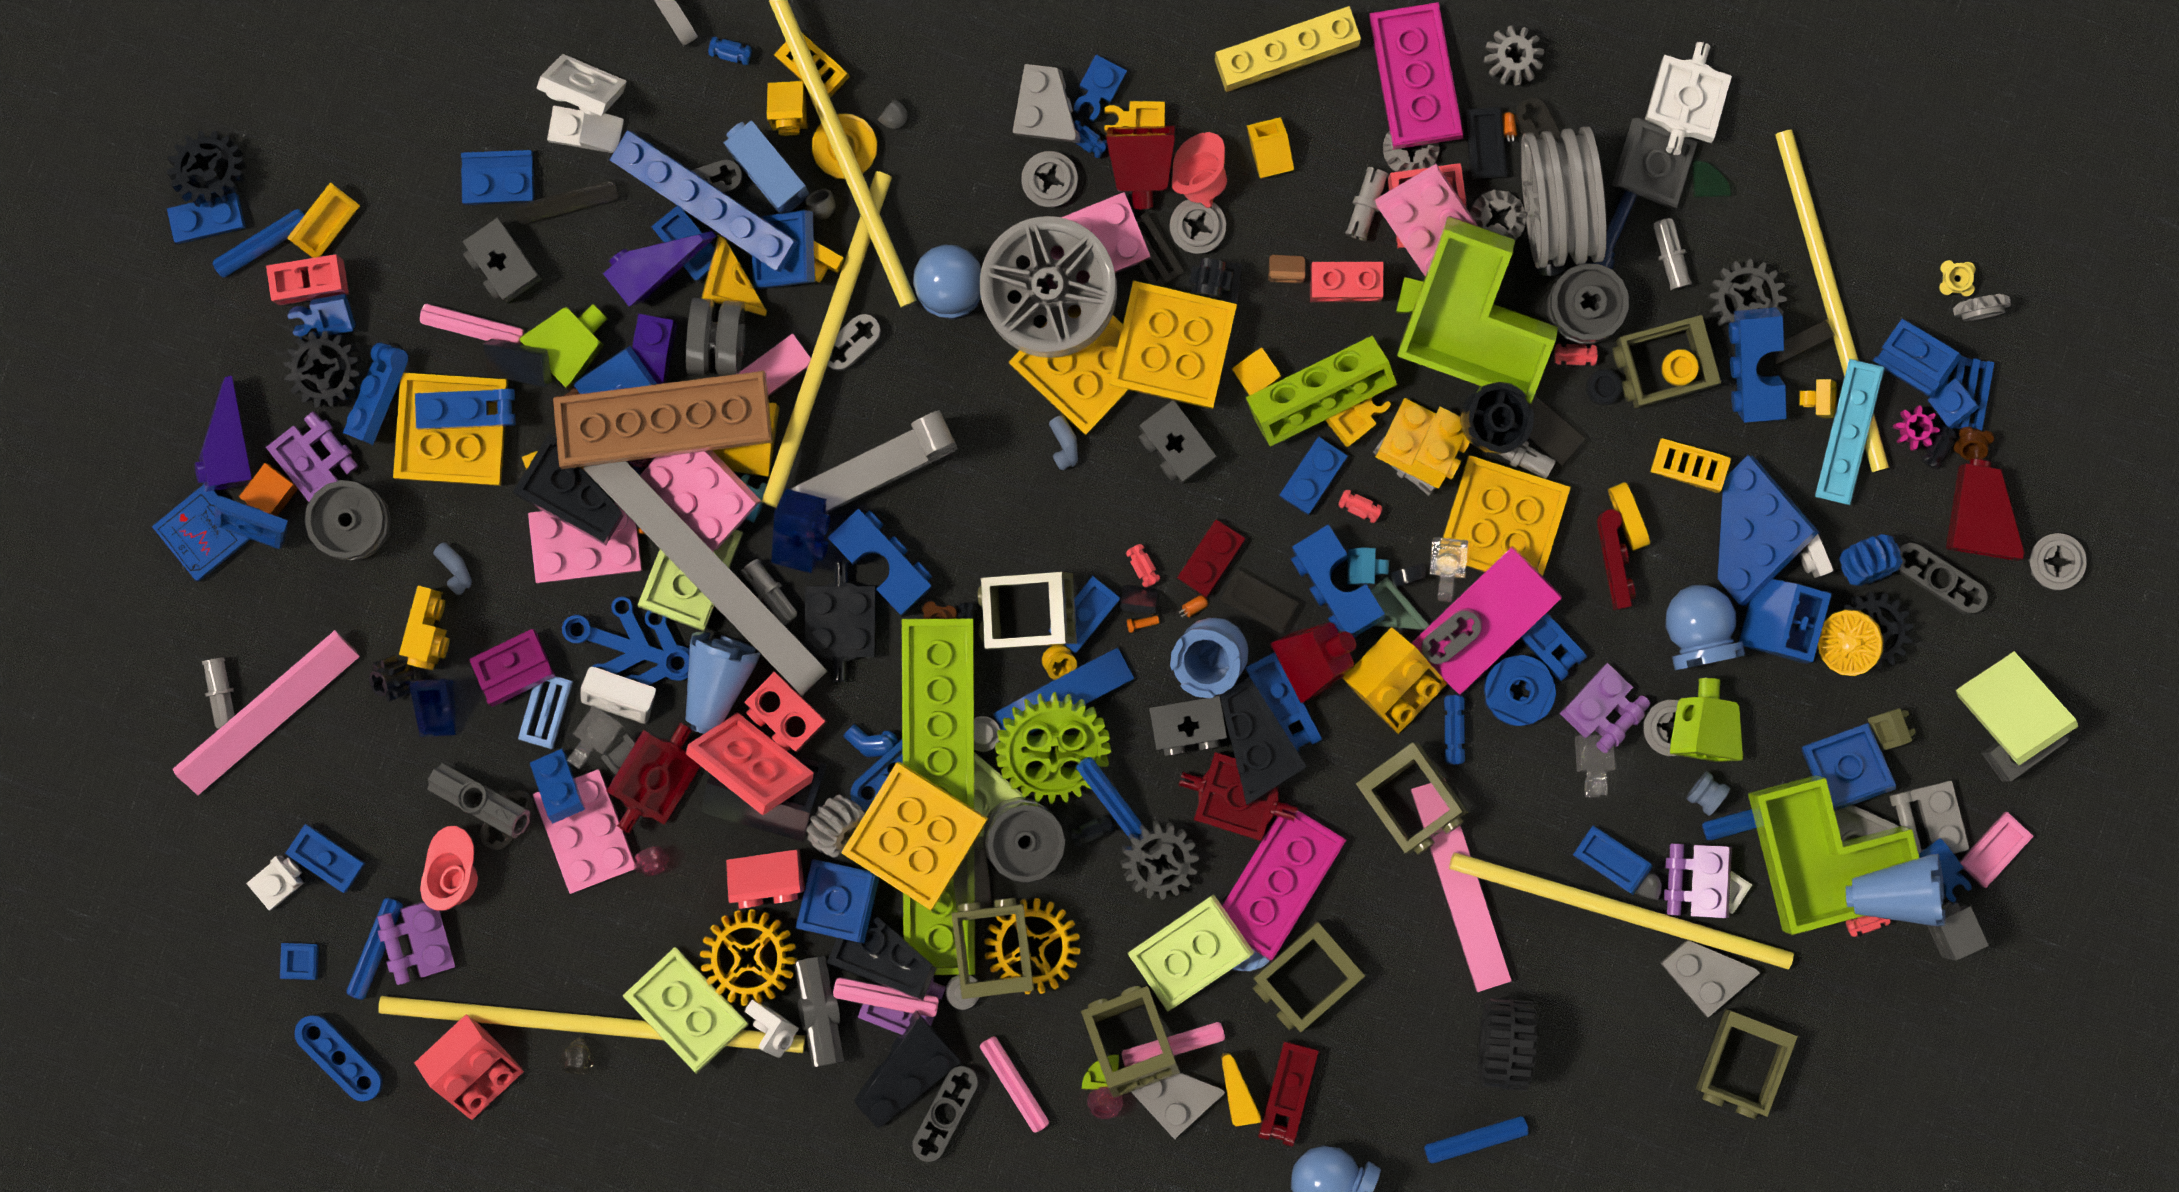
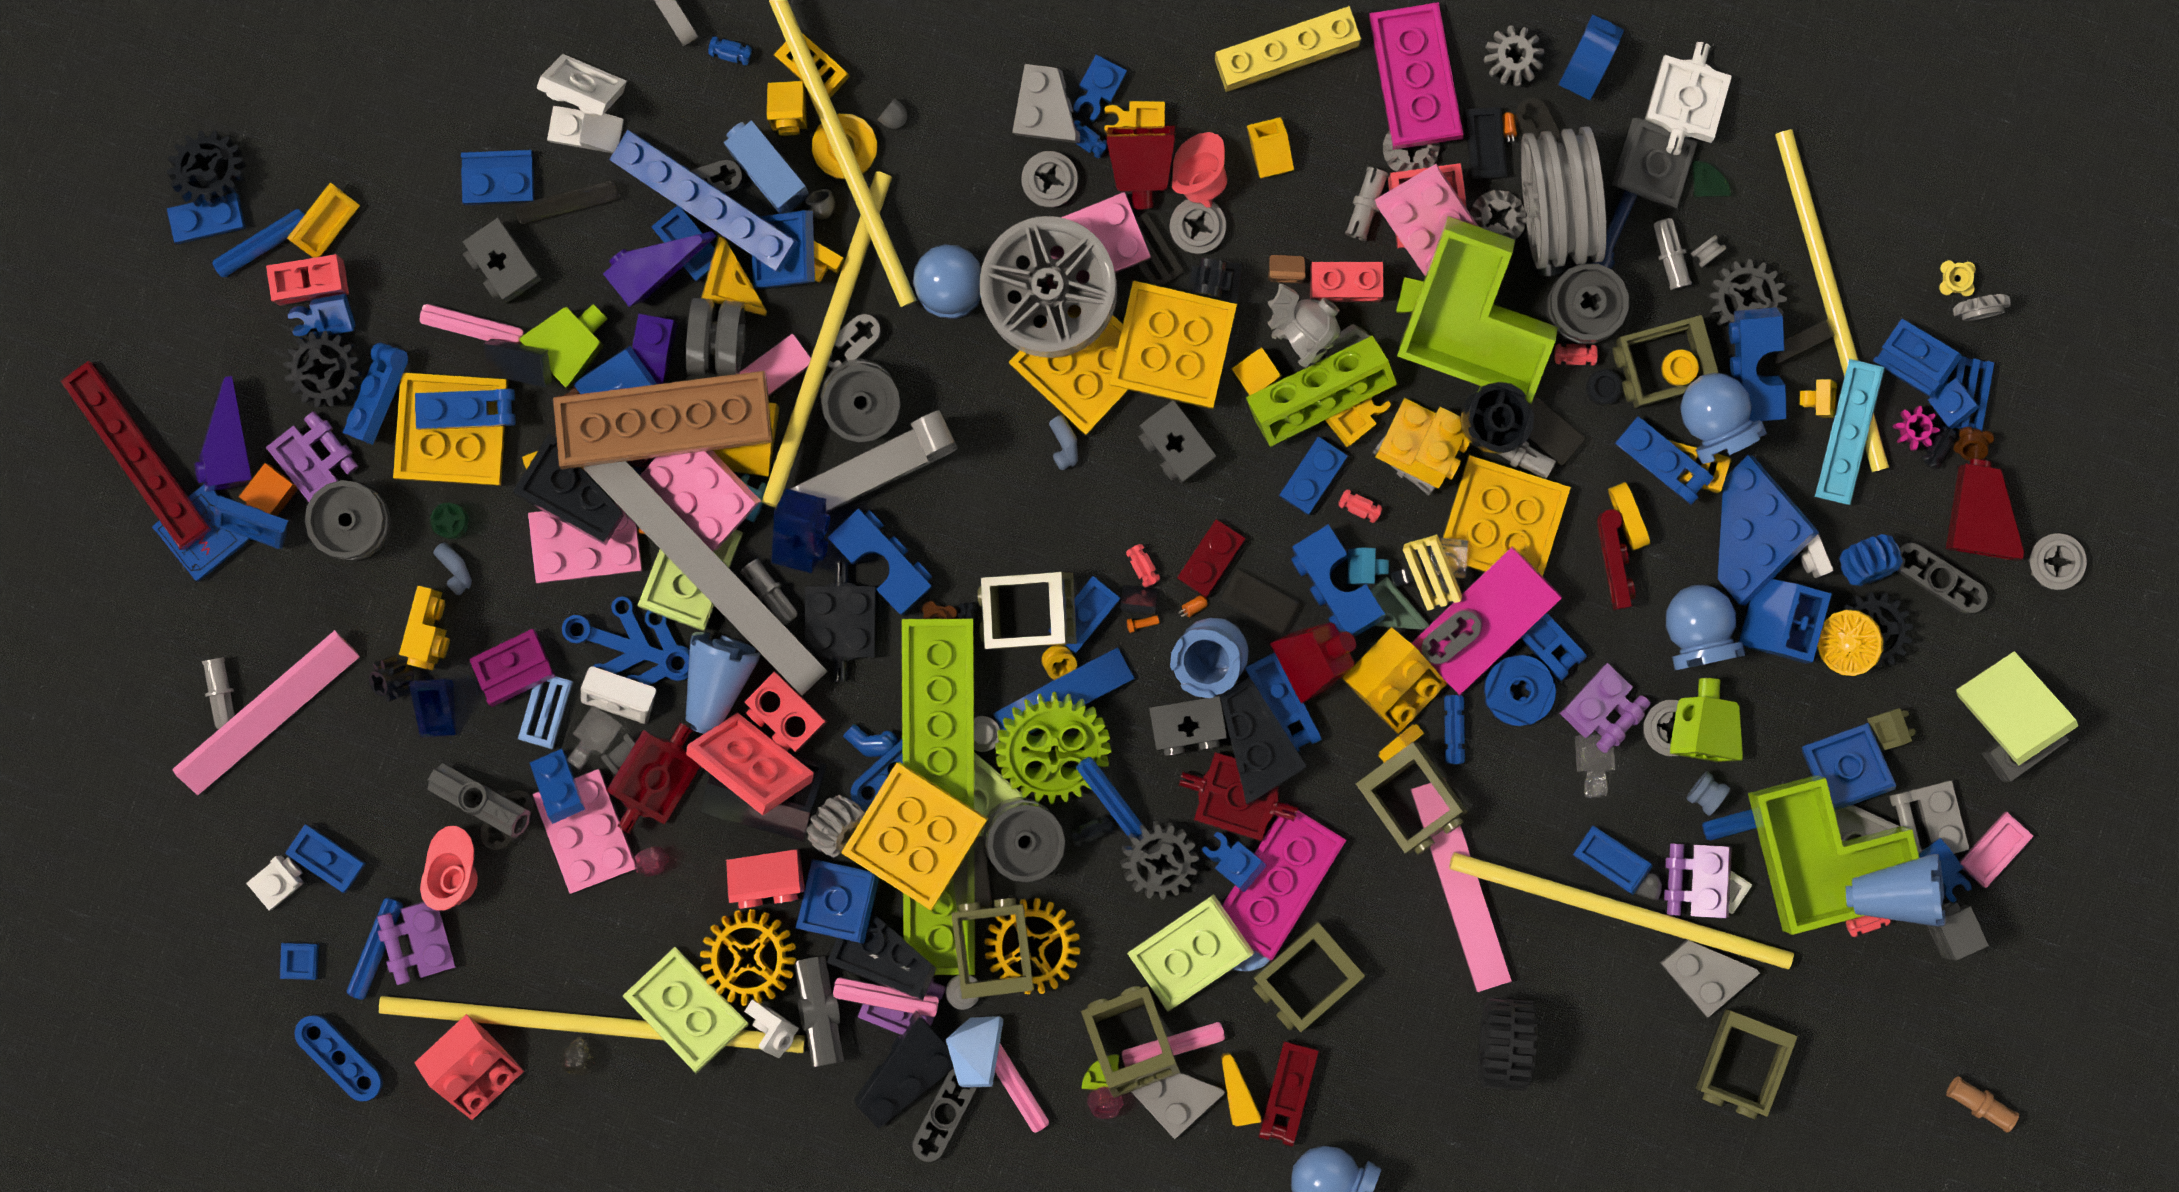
blue axle [1425,1116,1529,1163] -> none
none -> dark red tile [60,360,212,551]
none -> clear green wheel [430,503,469,539]
none -> dark grey wheel [820,358,900,442]
none -> light blue slope [946,1016,1004,1087]
none -> blue plate [1202,832,1267,892]
none -> light grey helmet [1268,283,1370,368]
none -> yellow tile [1378,724,1424,763]
none -> light yellow tile [1403,535,1462,611]
none -> blue brick [1558,15,1624,100]
none -> blue plate [1615,416,1714,505]
none -> medium blue tile [1680,373,1767,464]
none -> light grey bush [1691,235,1726,268]
none -> medium nougat pin [1946,1076,2019,1133]

